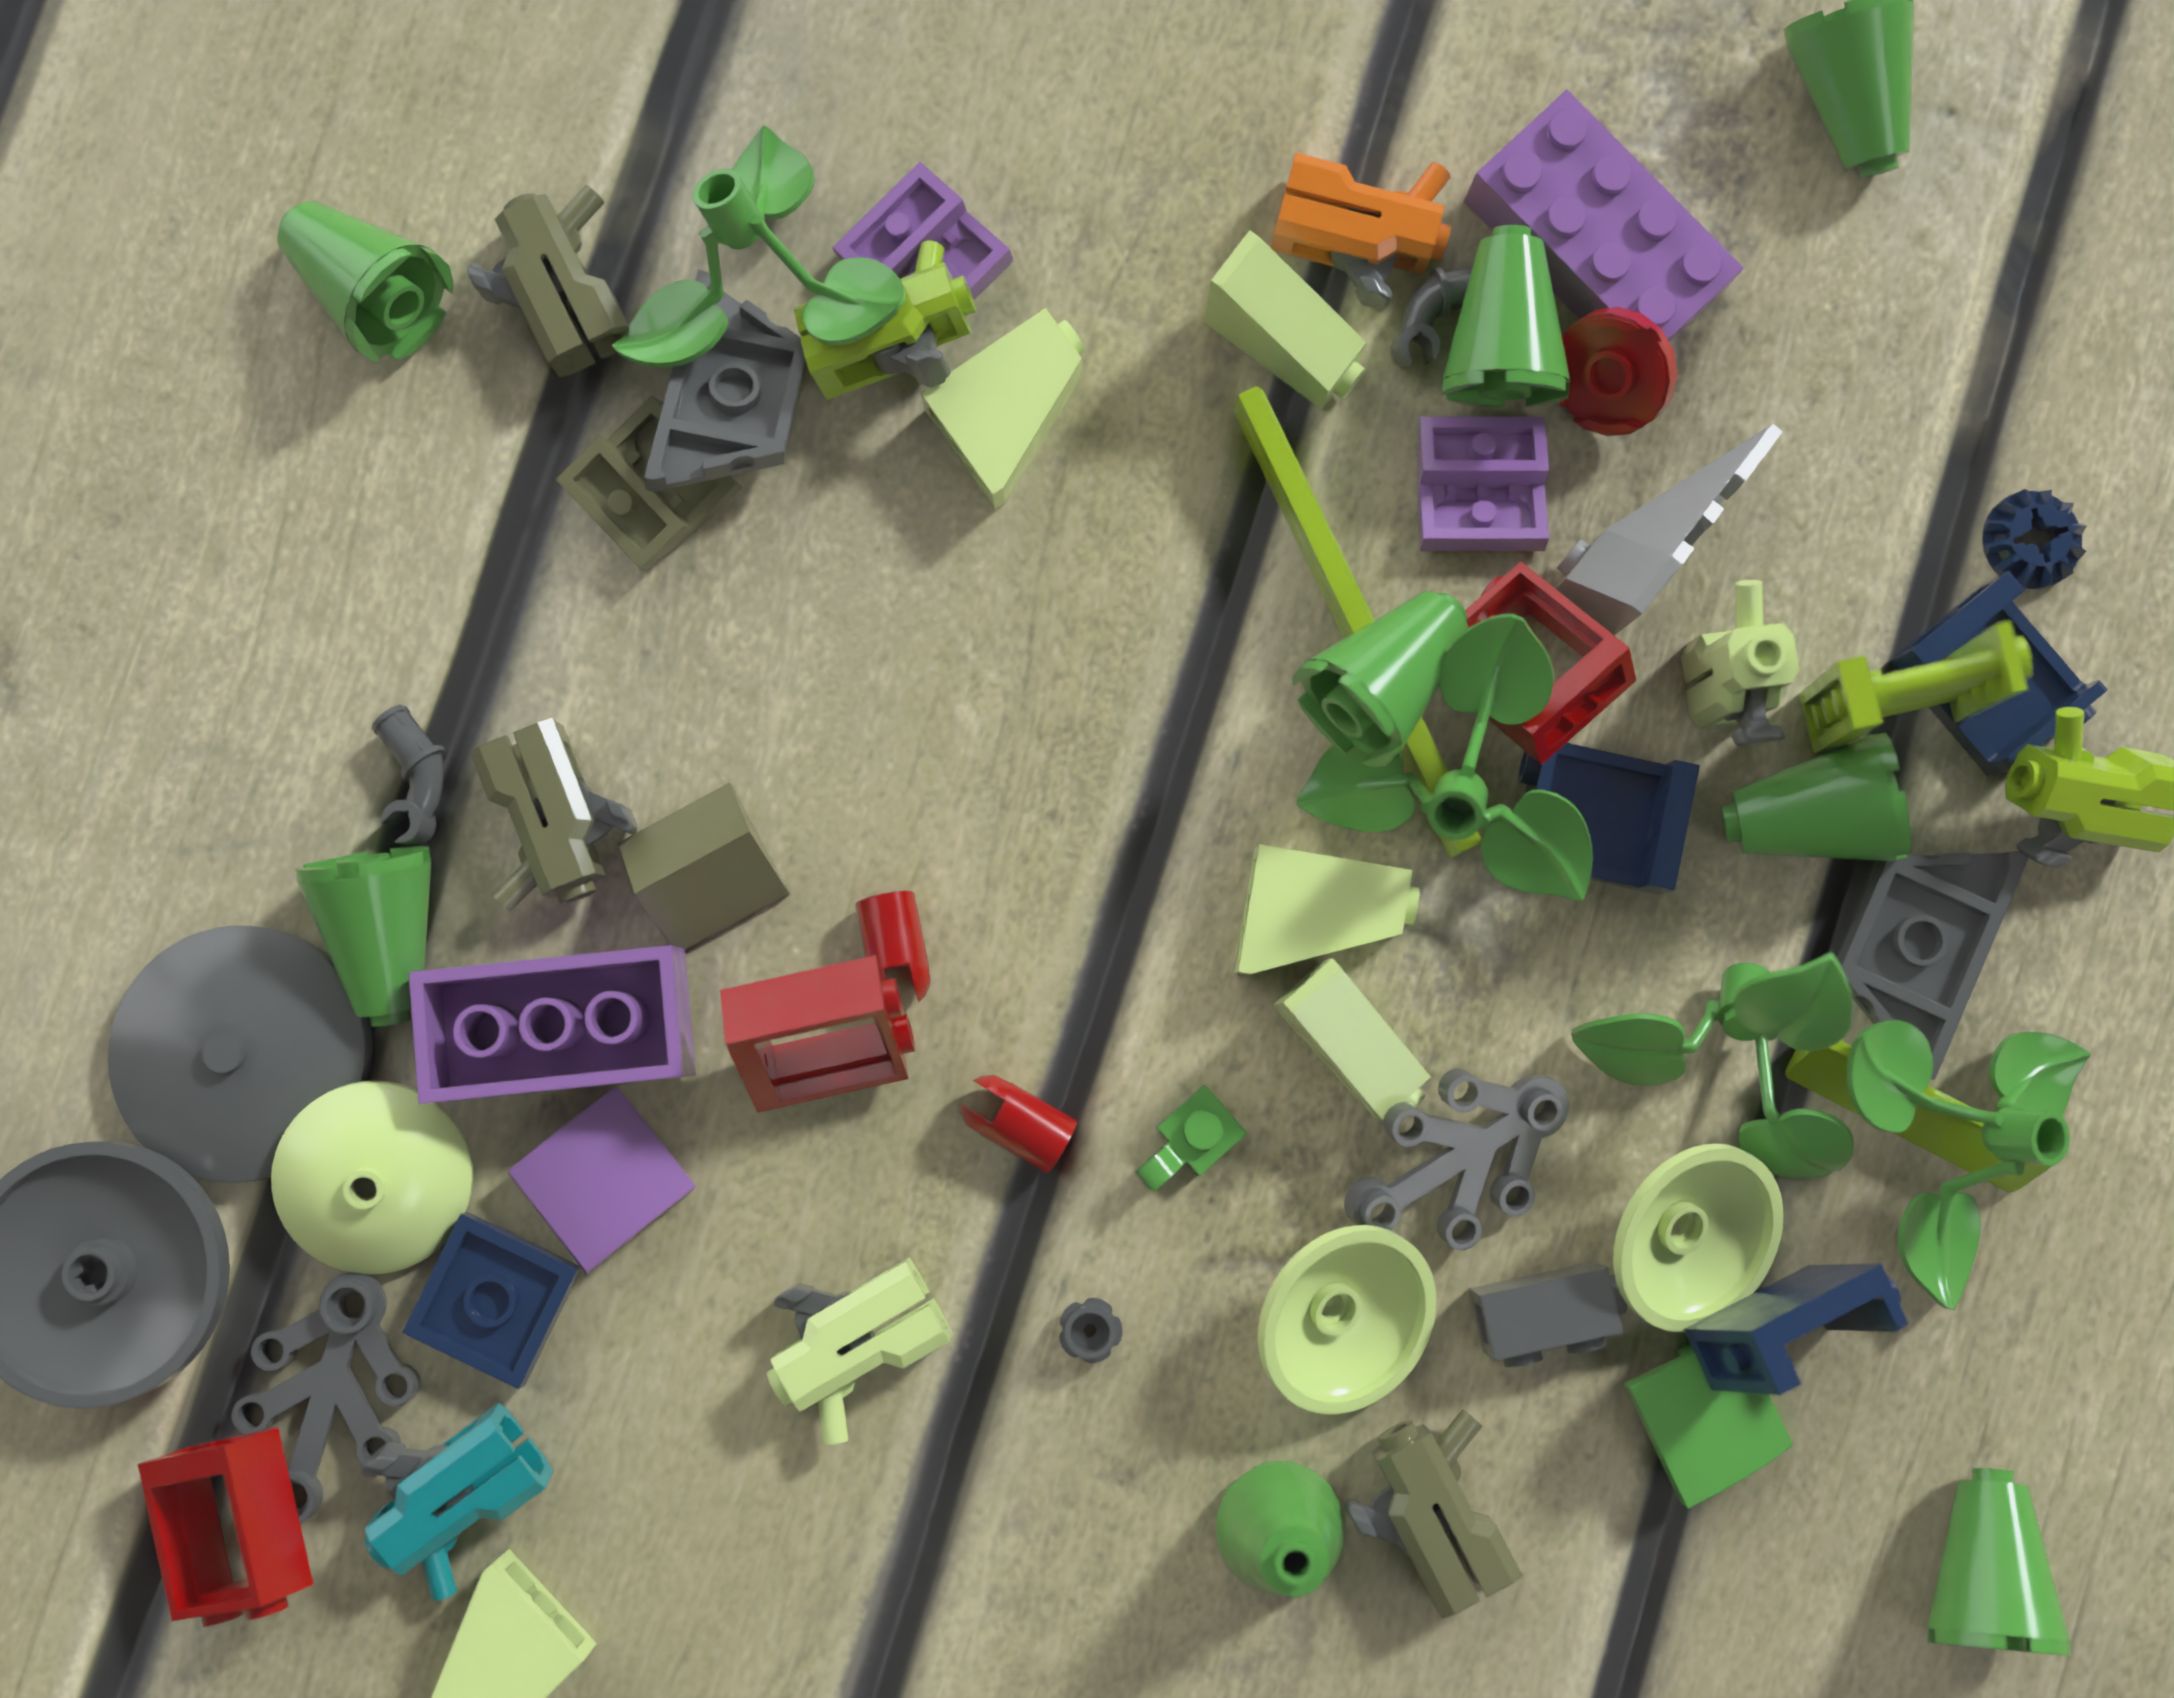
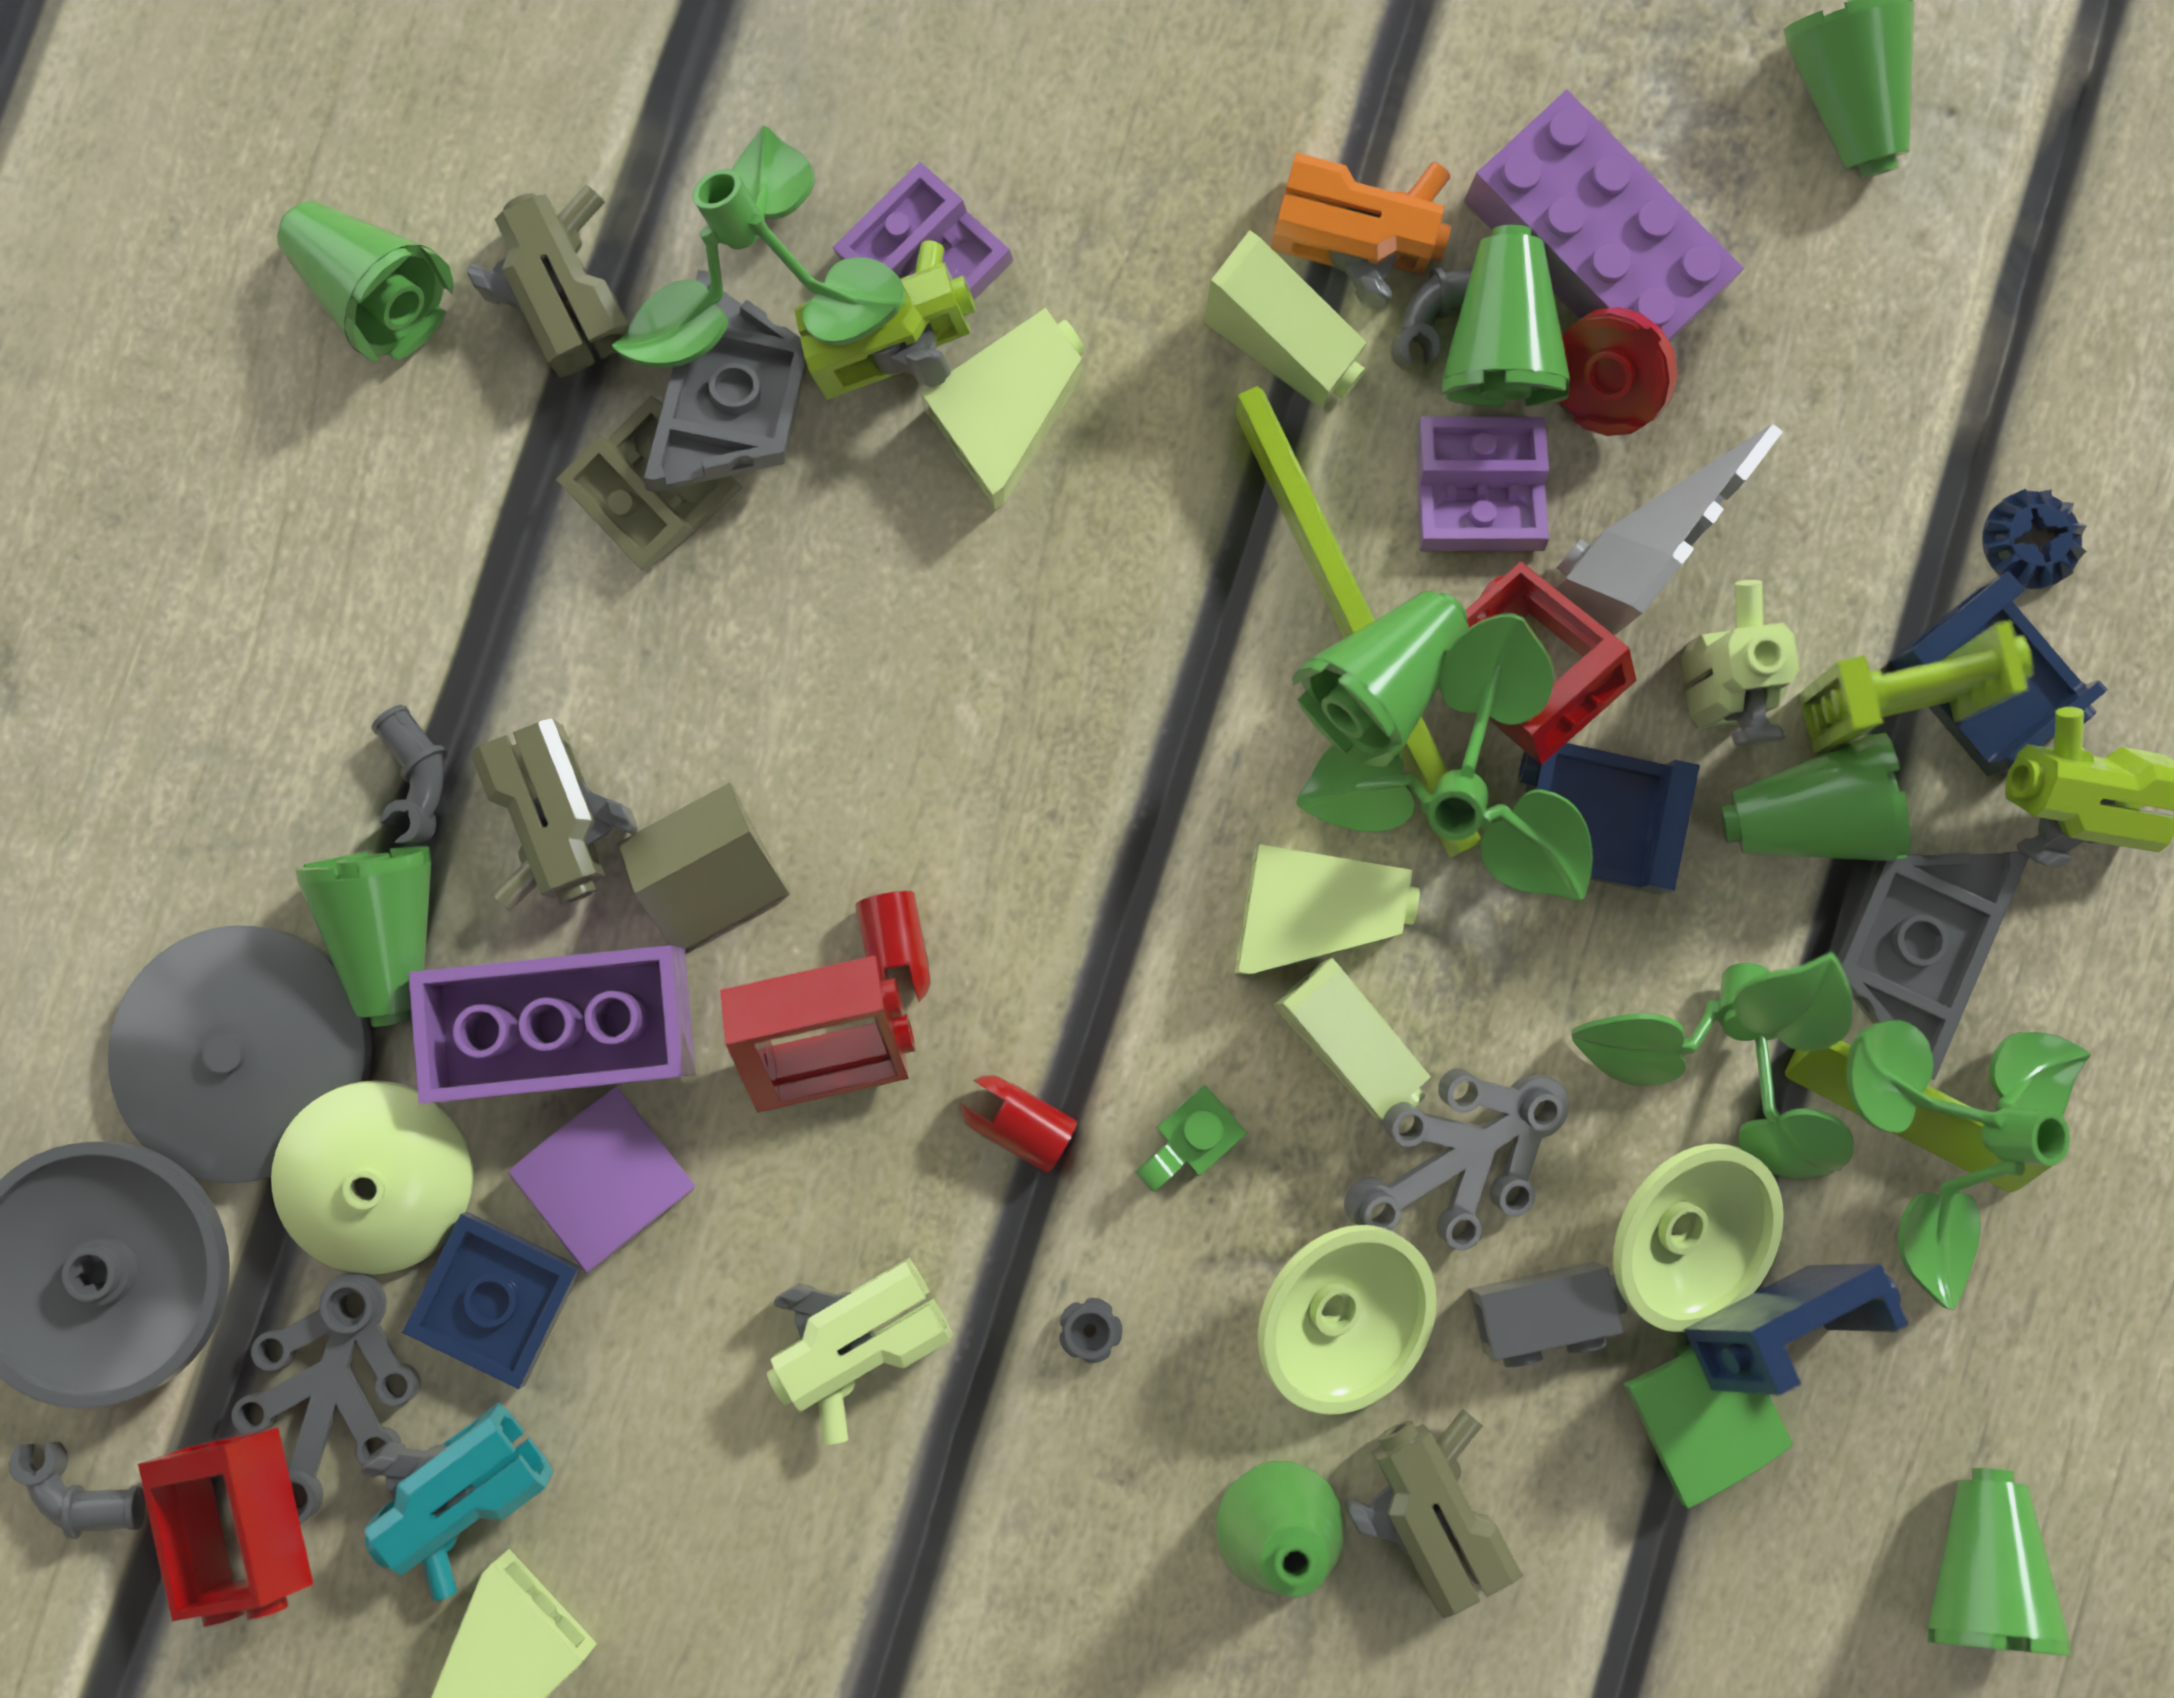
none -> dark grey piece [9,1442,146,1539]

